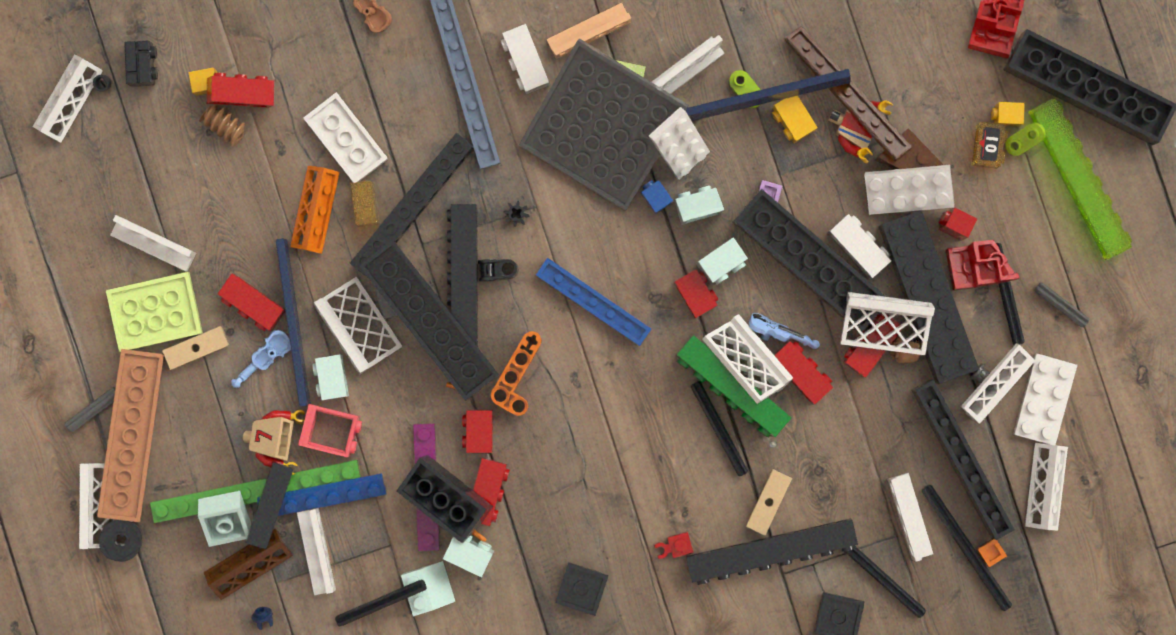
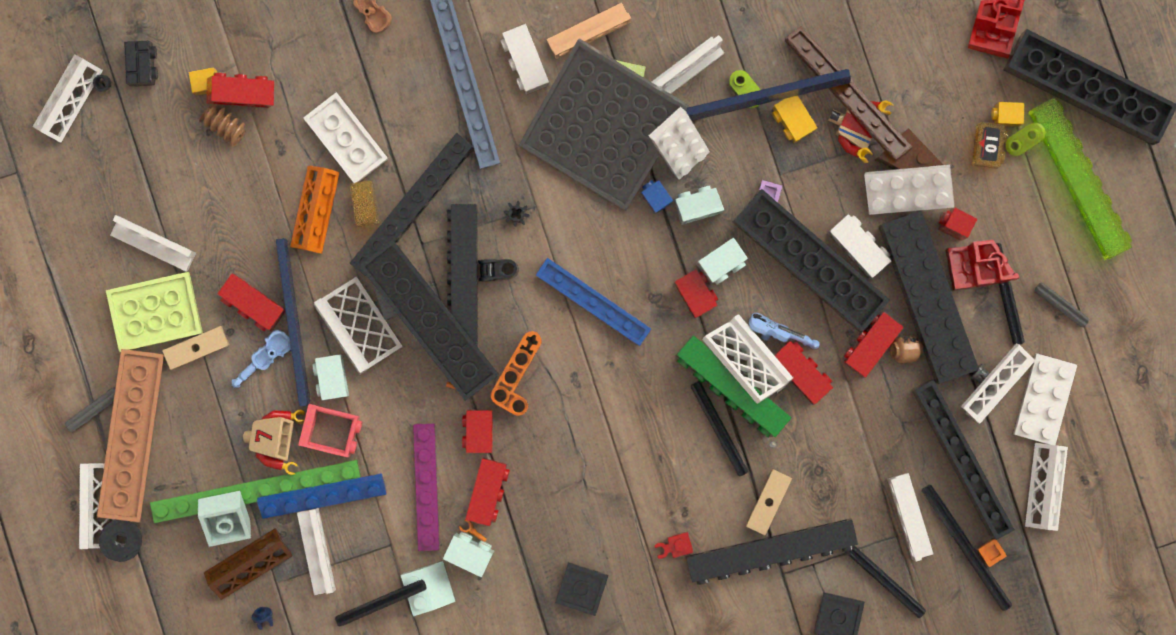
black tile [245,462,294,549] -> none
black slope [396,455,494,543] -> none
white fence [840,292,935,355] -> none

